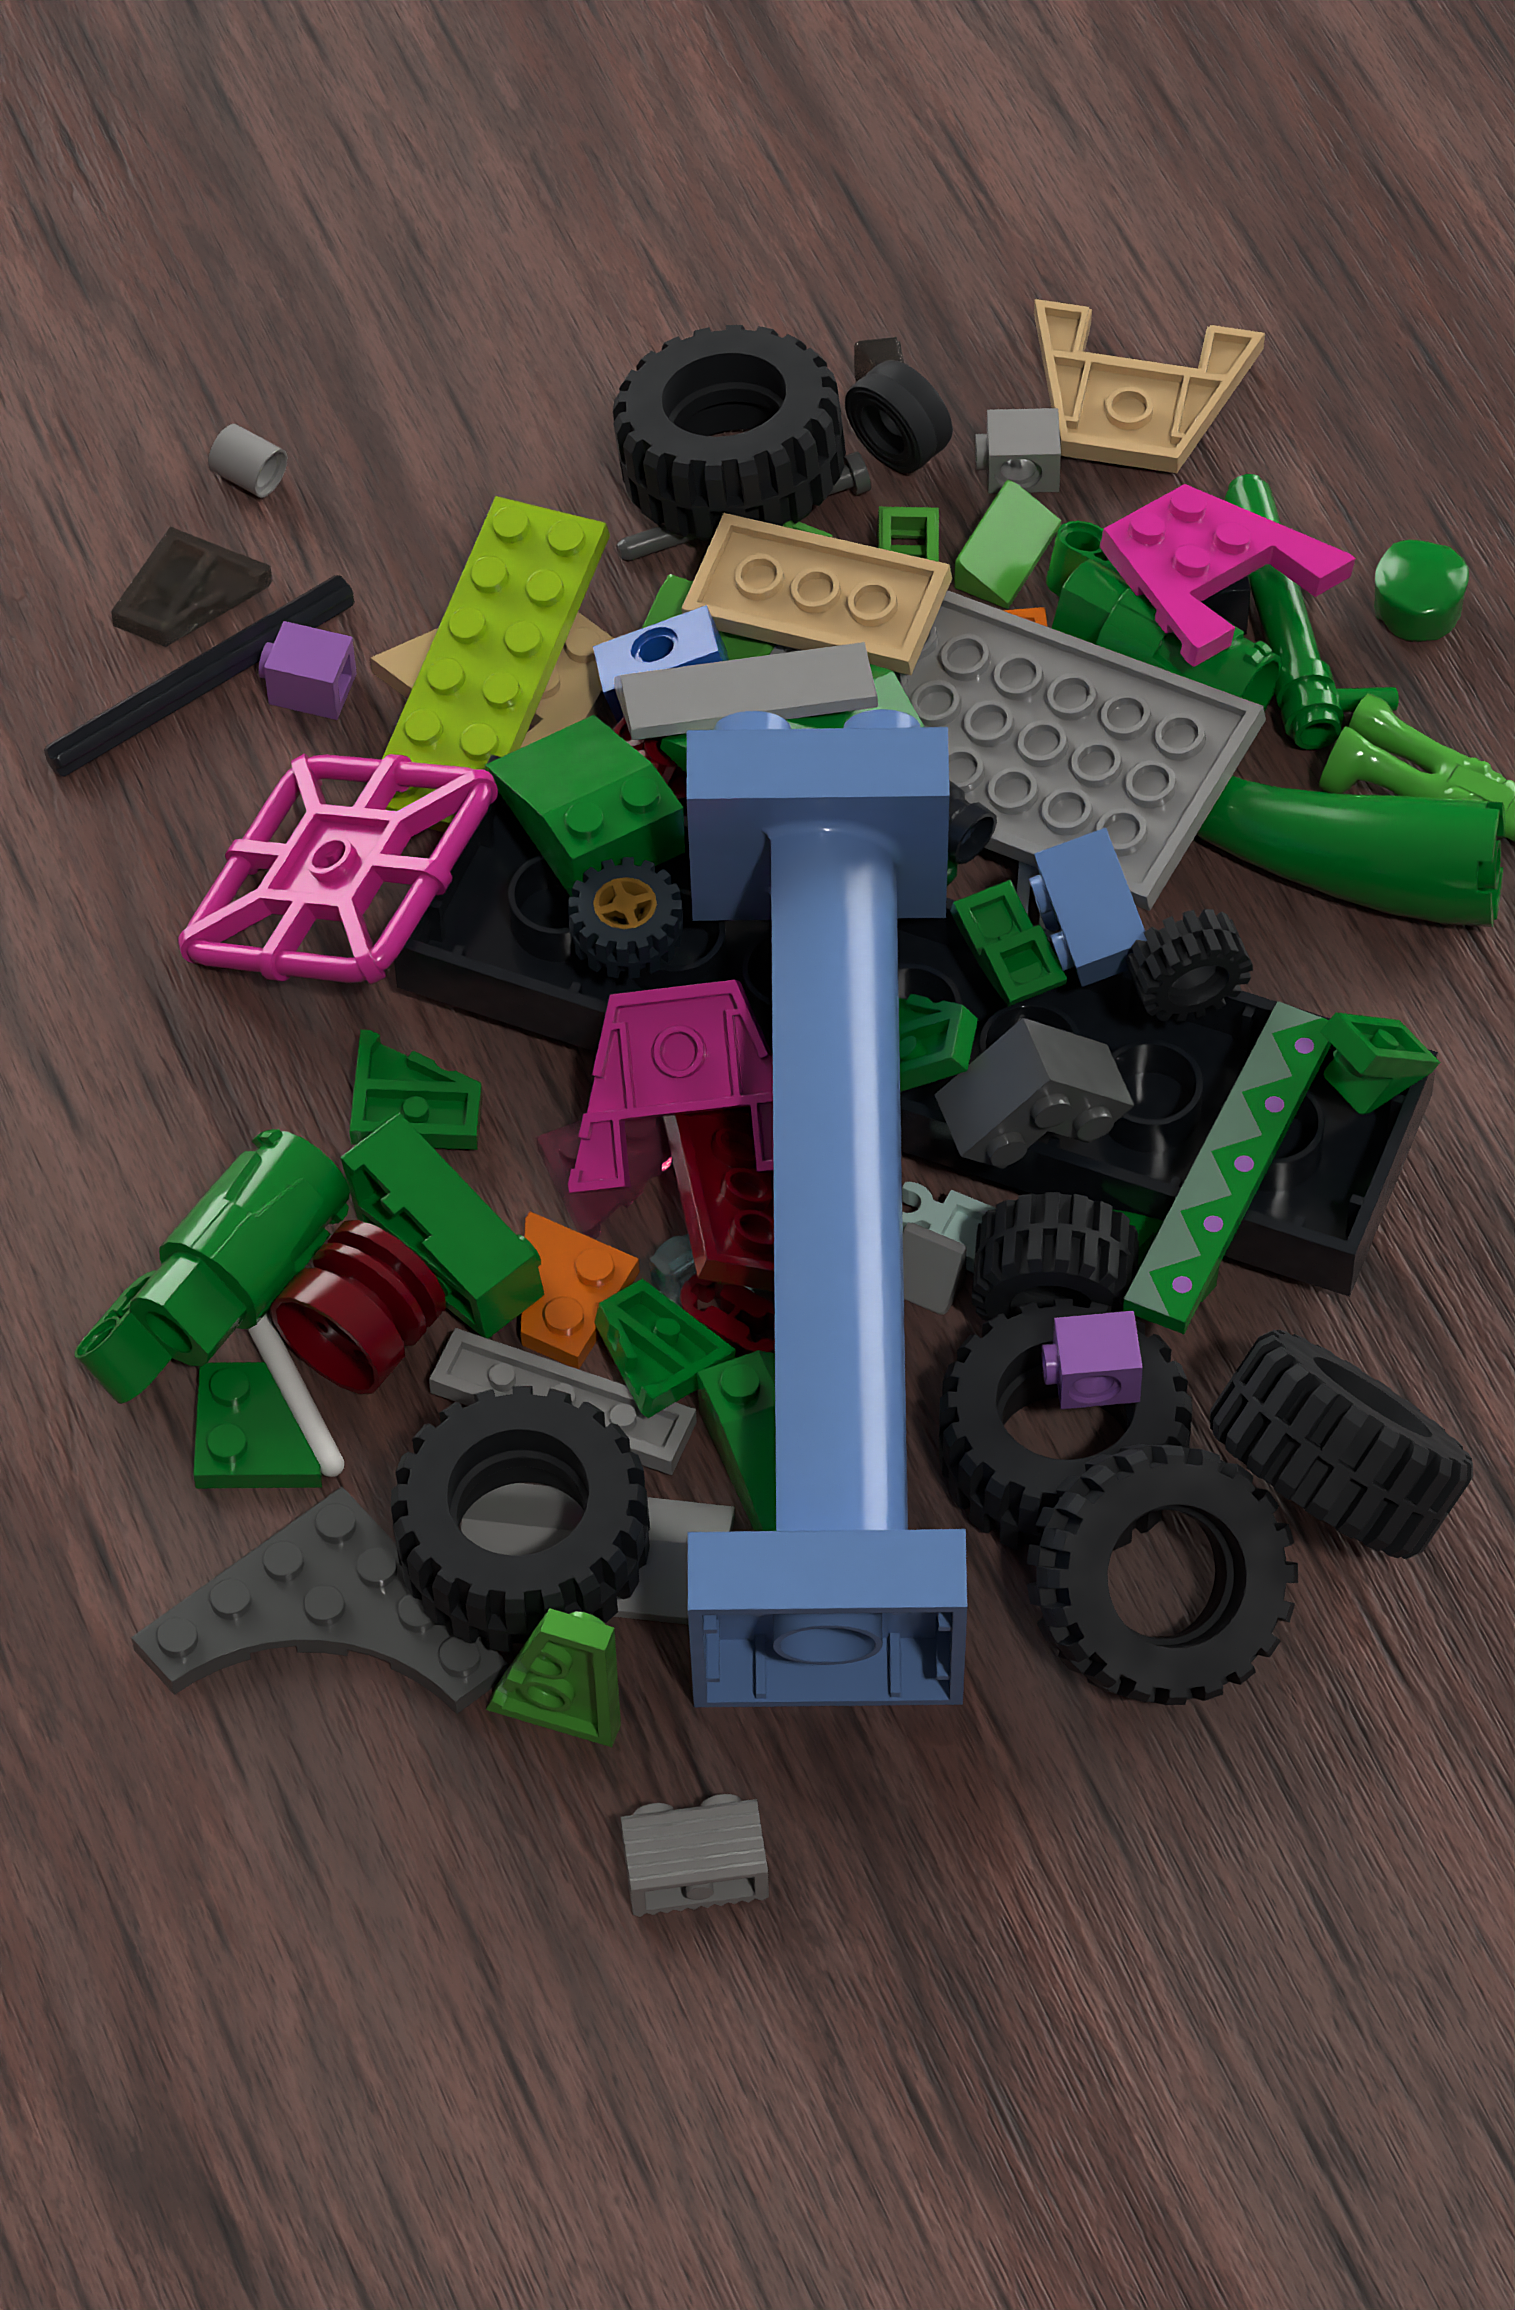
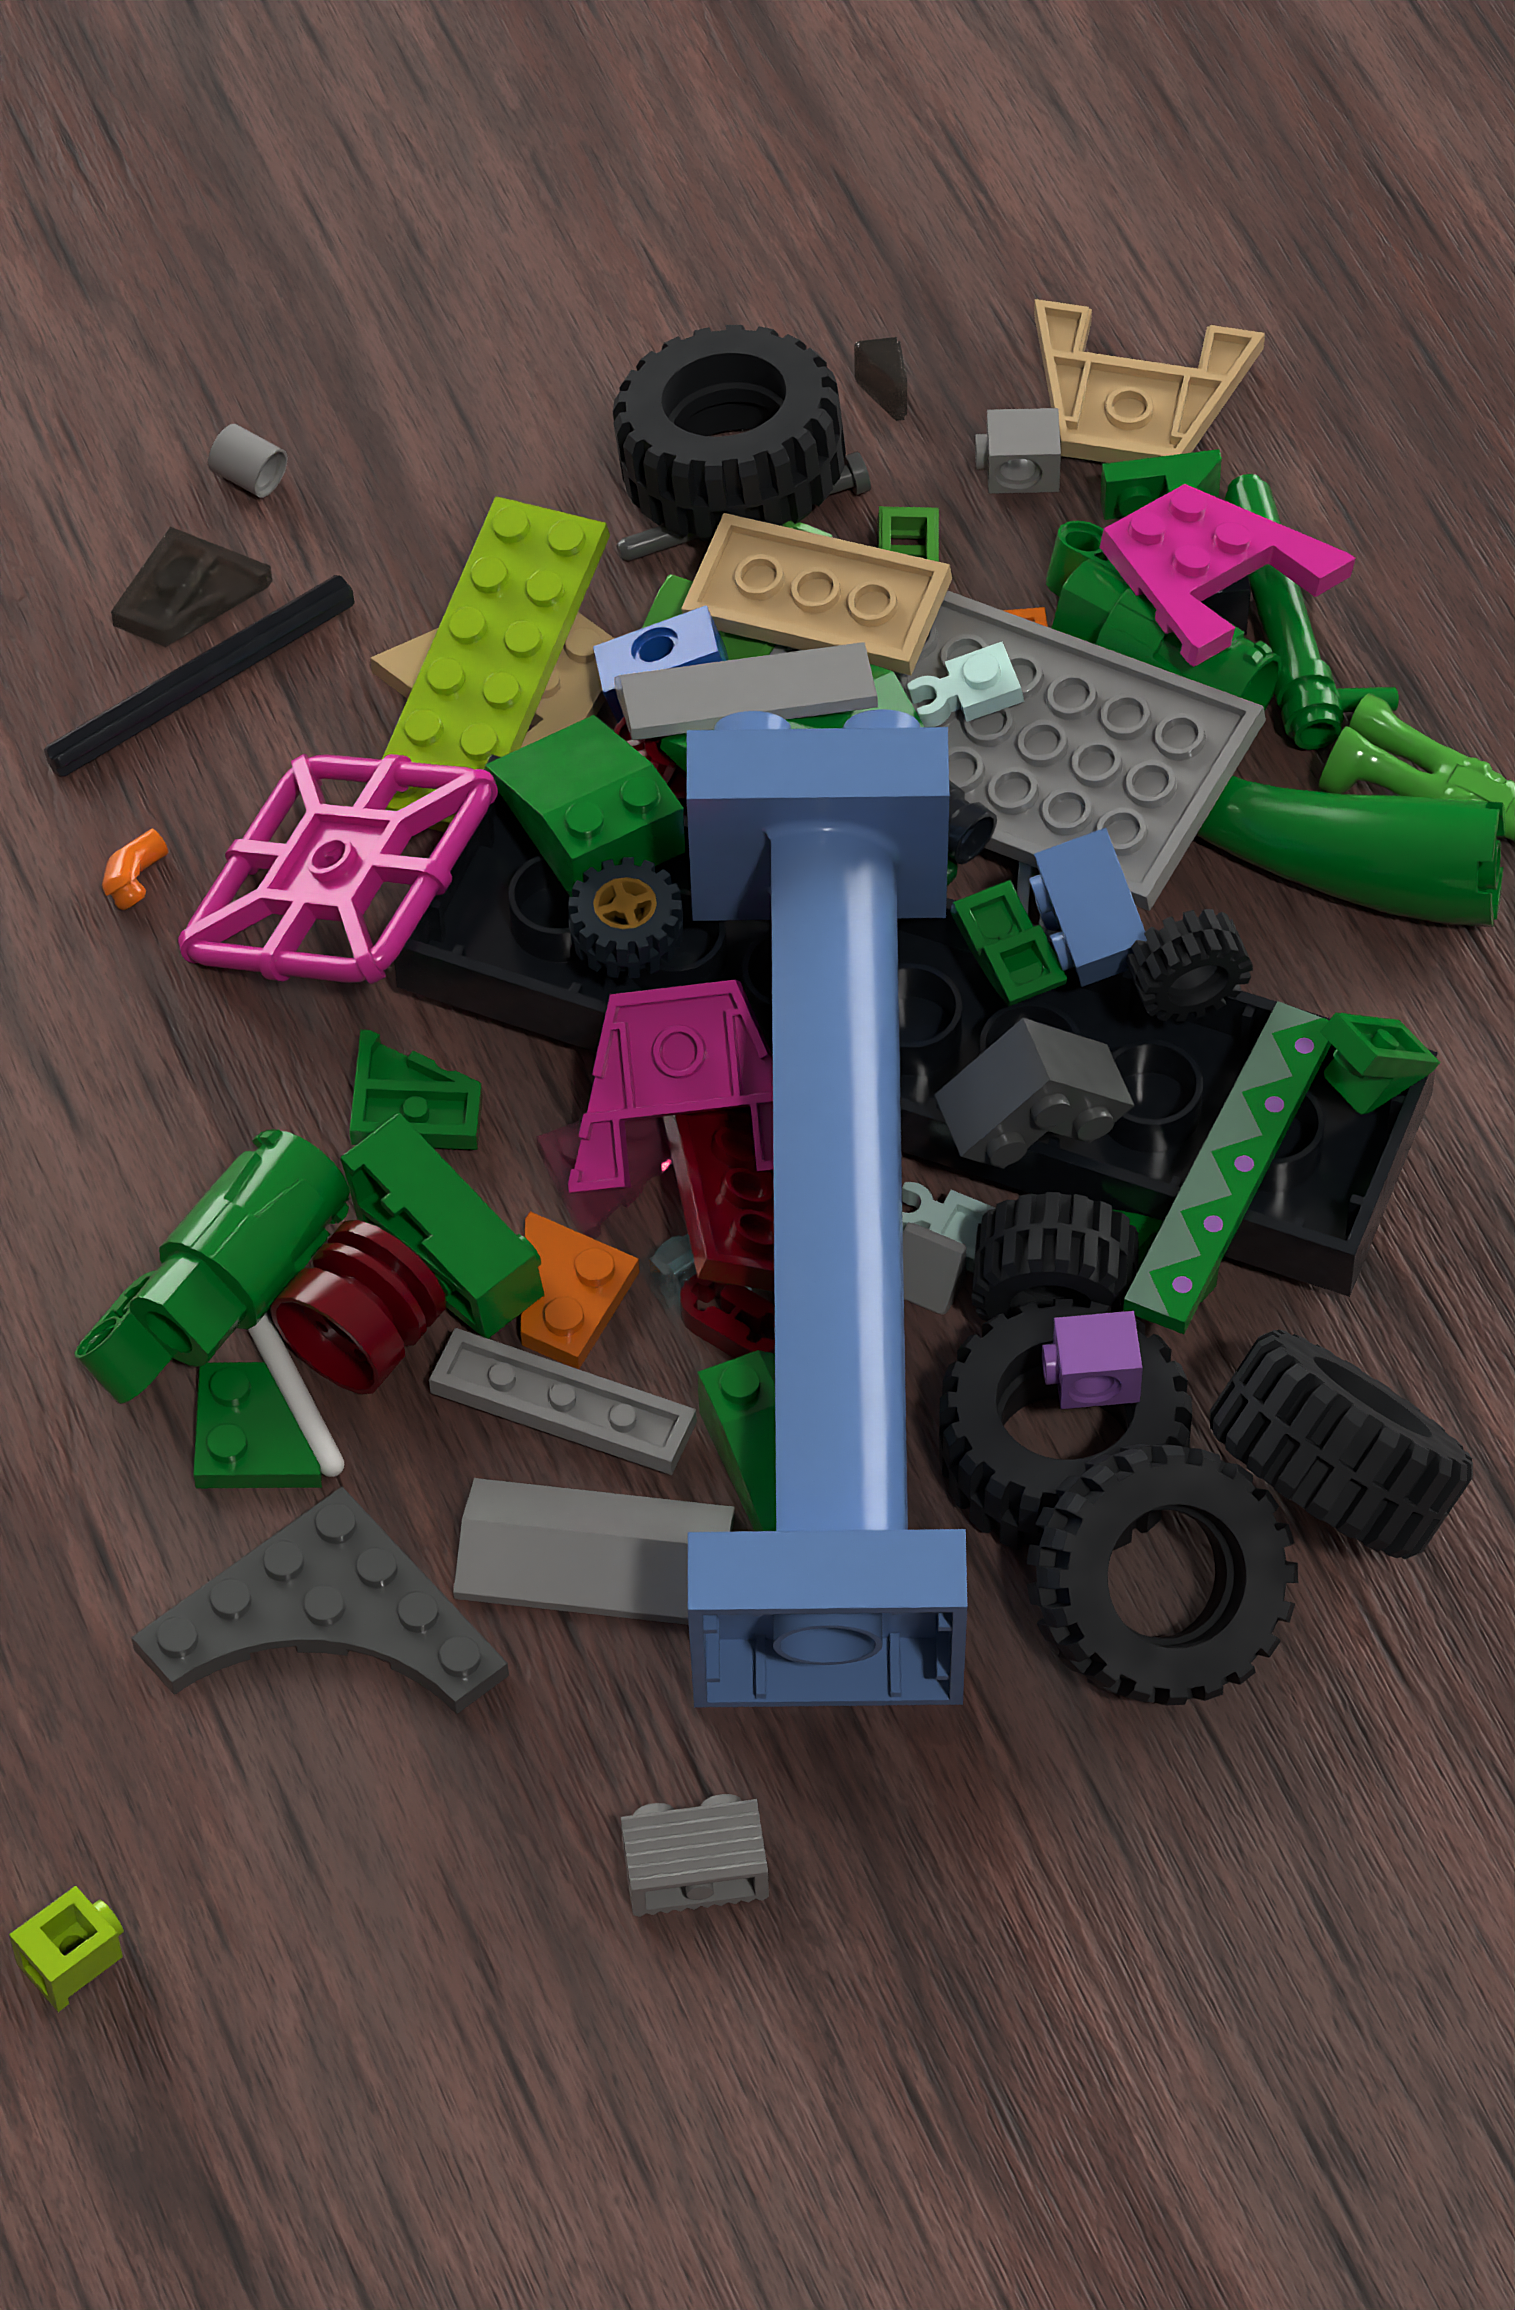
medium lavender brick [259,621,357,720] -> none
black tyre [391,1386,650,1652] -> none
bright green wing [486,1608,621,1747] -> none
green wing [594,1278,736,1418] -> none
black tyre [845,360,953,473] -> none
green wing [899,994,978,1092] -> none
bright green slope [955,480,1061,609] -> none
green hair [1374,540,1469,642] -> none
none -> lime brick [9,1886,124,2012]
none -> orange arm [102,828,168,910]
none -> light aqua plate [907,642,1025,727]
none -> green slope [1100,449,1222,520]

